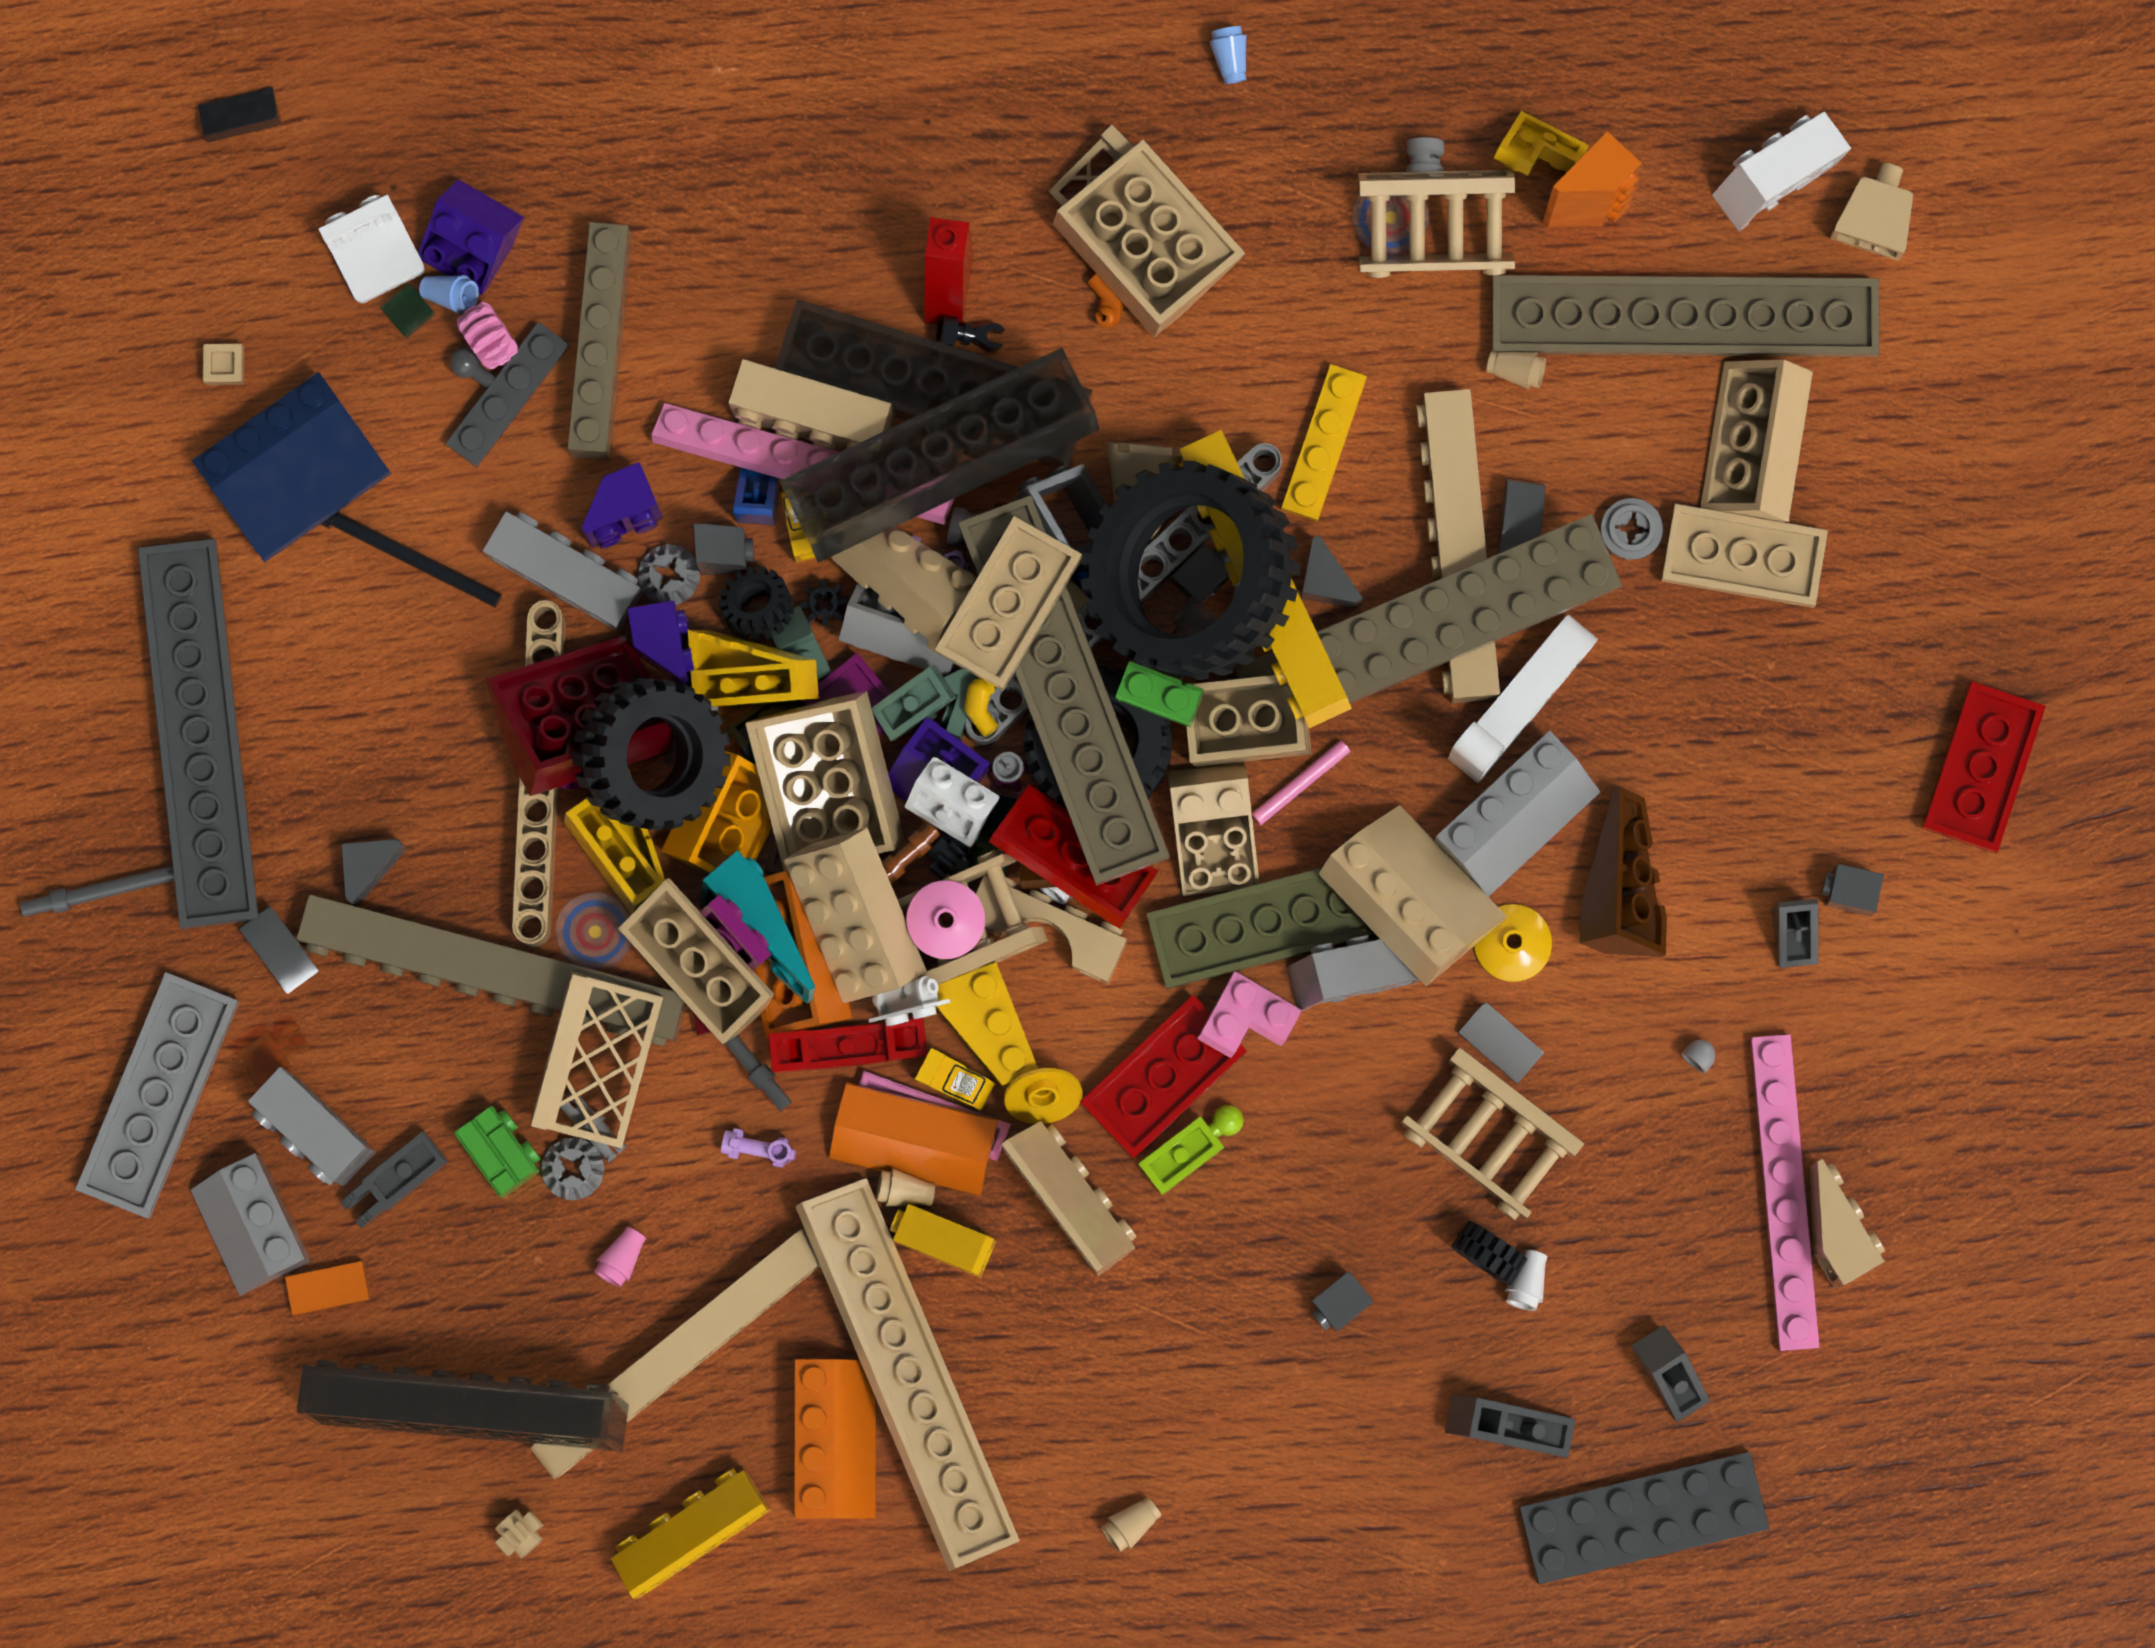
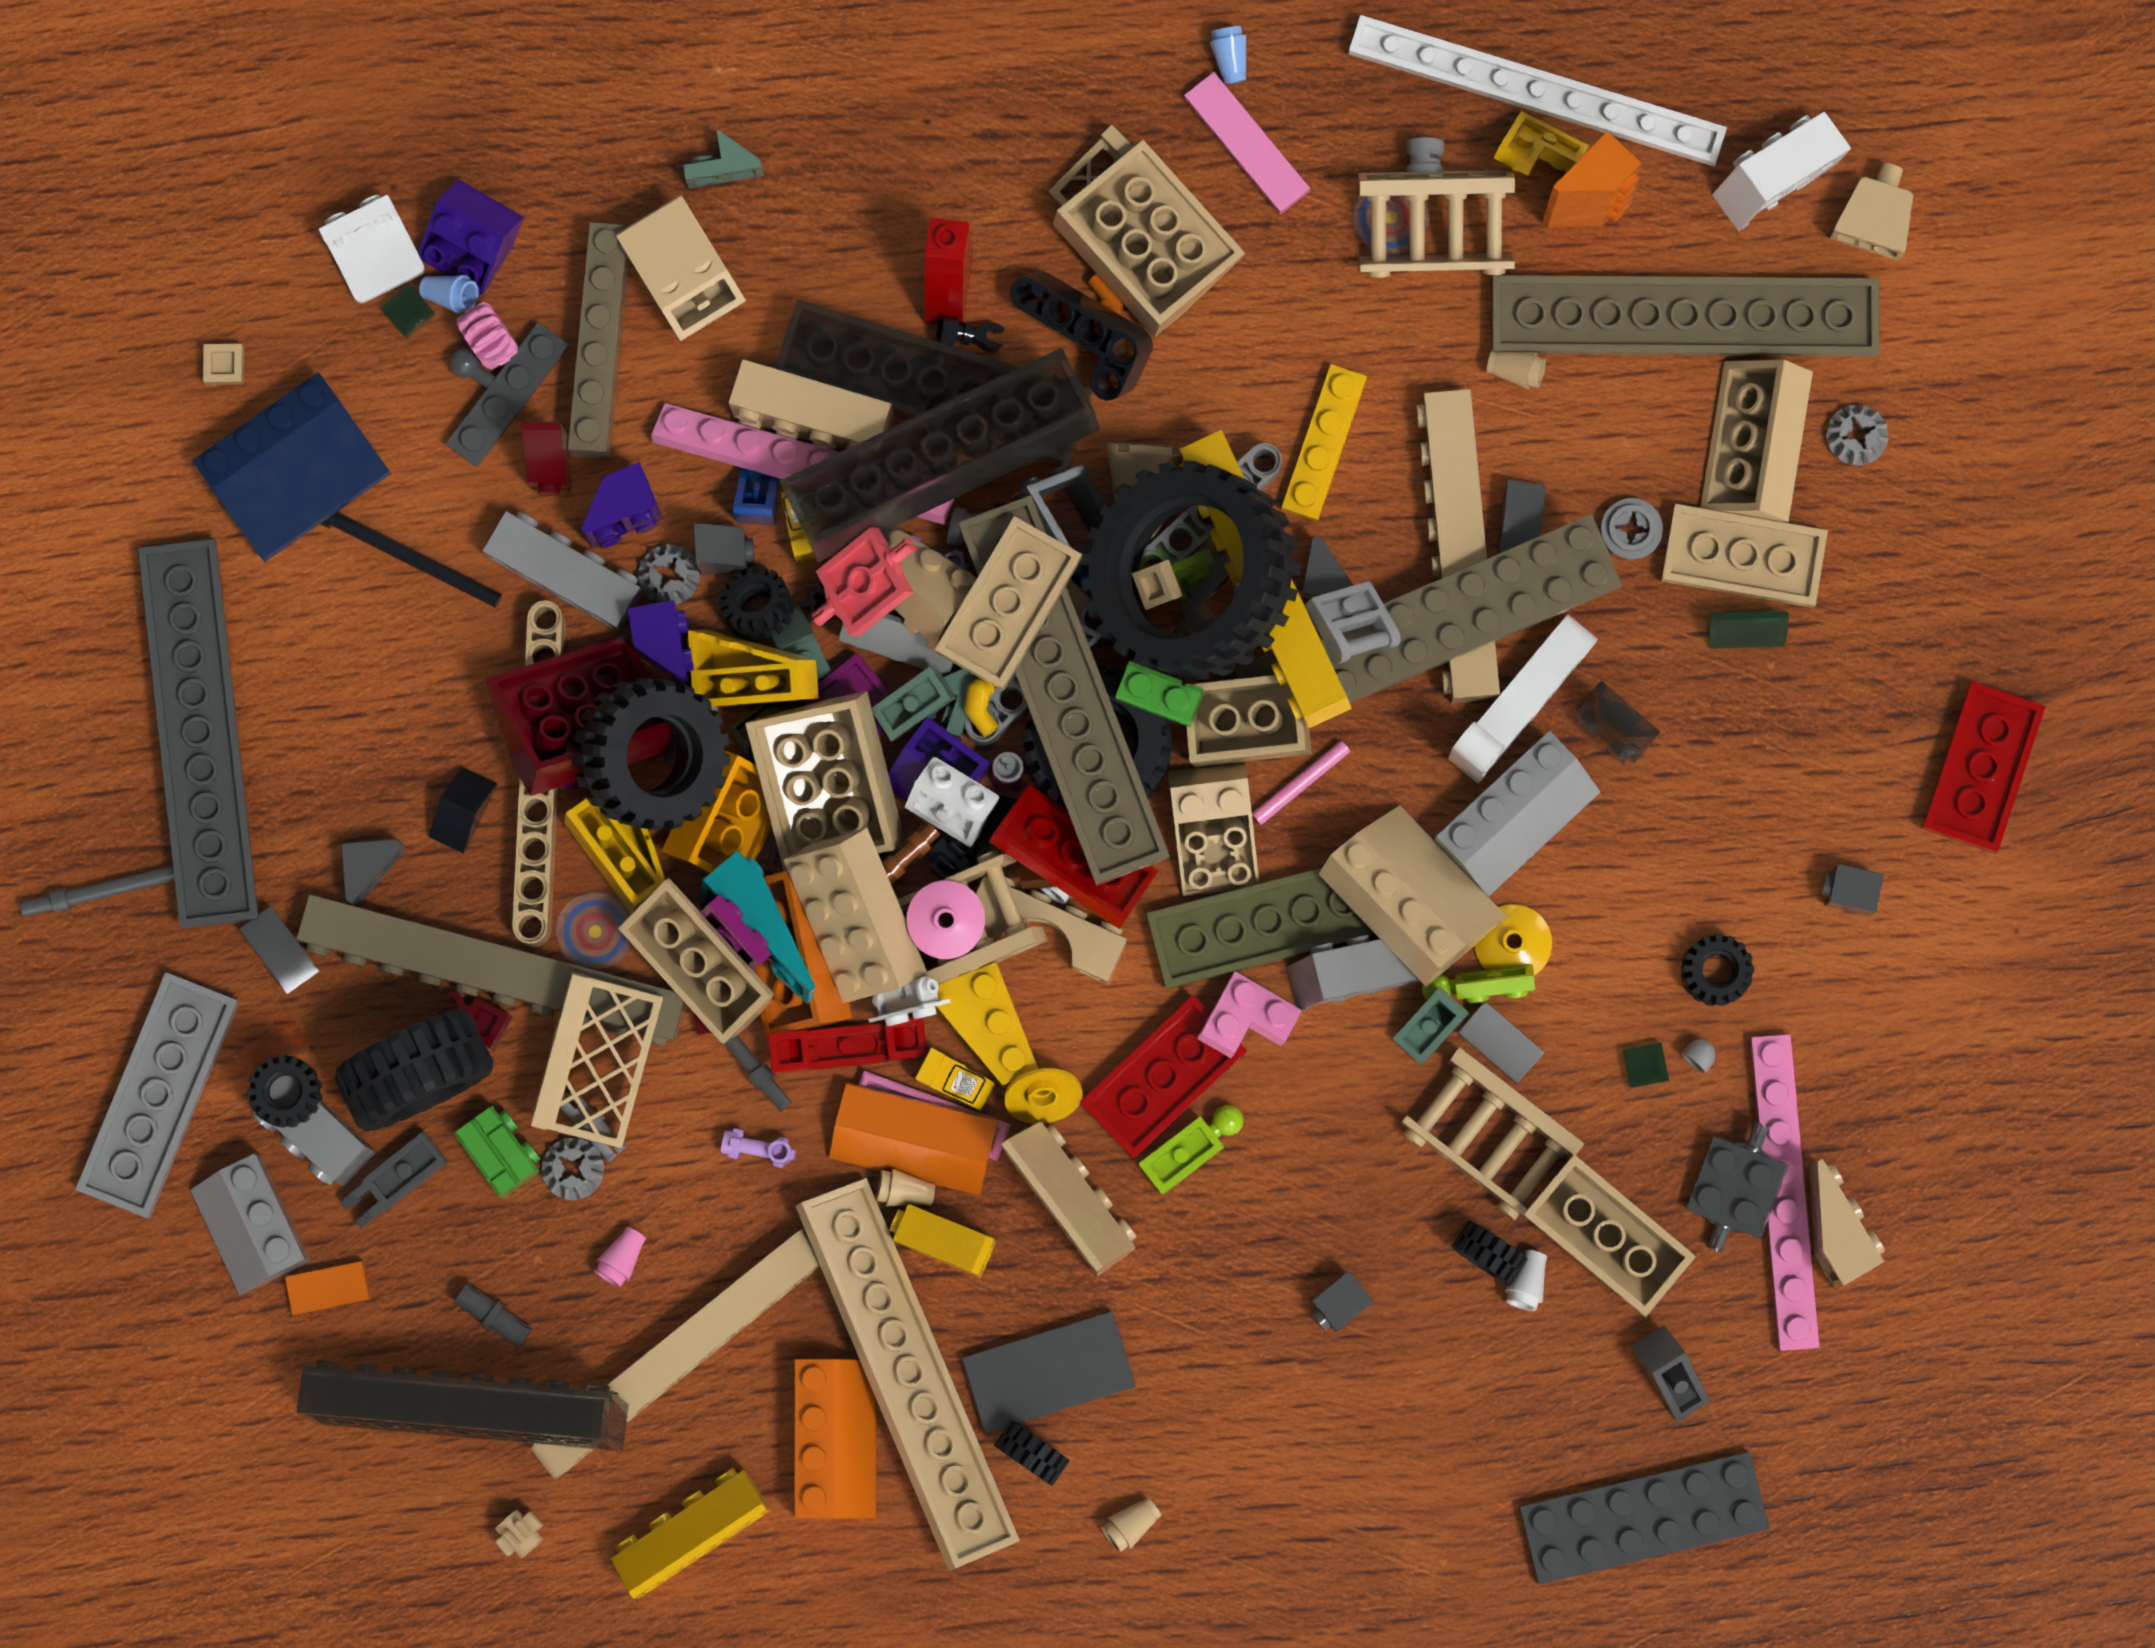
black slope [198,87,282,143] -> none
dark grey slope [1445,1394,1575,1458] -> none
reddish brown wedge [1579,787,1667,957] -> none
dark grey slope [1772,899,1818,968] -> none
none -> black tyre [247,1055,322,1128]
none -> black tyre [335,1009,493,1132]
none -> black slope [429,767,498,854]
none -> dark red plate [437,992,512,1051]
none -> dark grey pin [454,1283,532,1348]
none -> dark red slope [521,422,572,496]
none -> tan slope [615,194,746,341]
none -> sand green slope [683,130,764,189]
none -> coral plate [811,527,916,637]
none -> dark grey tile [962,1311,1136,1434]
none -> black tyre [994,1420,1070,1486]
none -> black beam [1010,271,1153,401]
none -> tan plate [1132,560,1182,610]
none -> clear neon green bracket [1171,548,1214,606]
none -> bright pink tile [1184,72,1310,215]
none -> light grey plate [1305,581,1401,664]
none -> white plate [1349,15,1727,167]
none -> sand green slope [1393,987,1469,1065]
none -> lime plate [1421,965,1535,1005]
none -> tan slope [1524,1155,1696,1317]
none -> clear smoke slope [1576,681,1660,764]
none -> clear green tile [1622,1042,1669,1089]
none -> black tyre [1681,934,1754,1006]
none -> dark grey plate [1686,1122,1789,1252]
none -> clear green slope [1707,611,1789,649]
none -> light grey gear [1826,404,1889,466]

